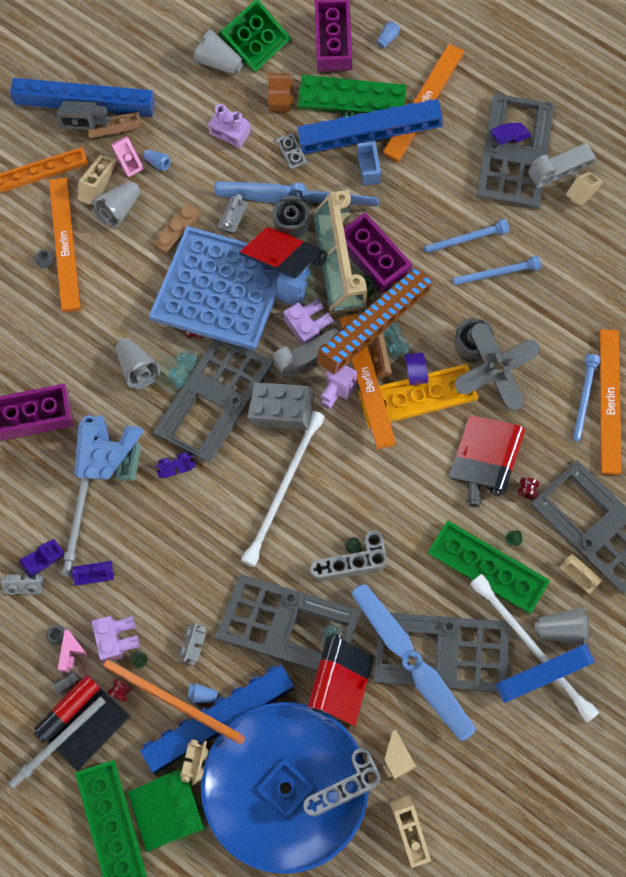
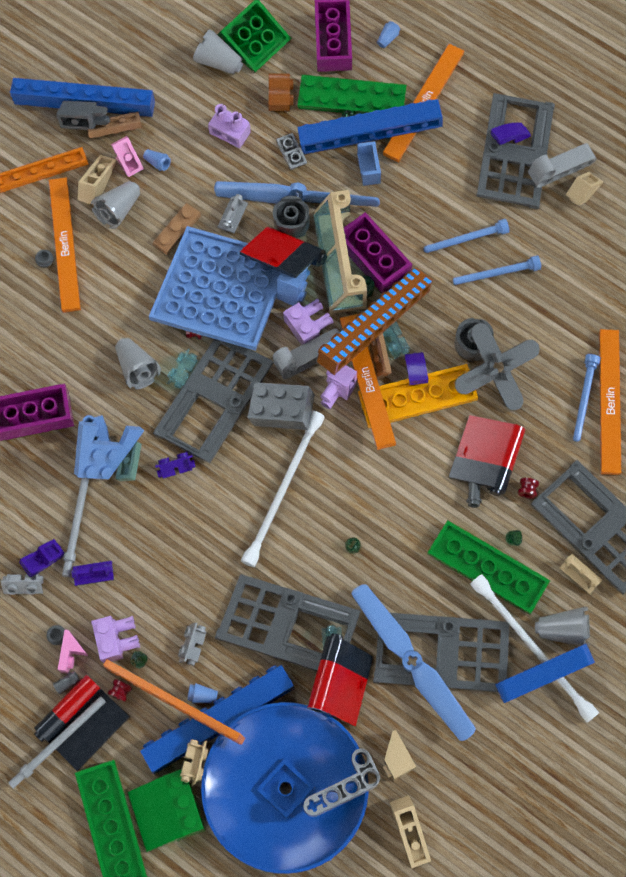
light grey beam [310,531,387,582] -> none

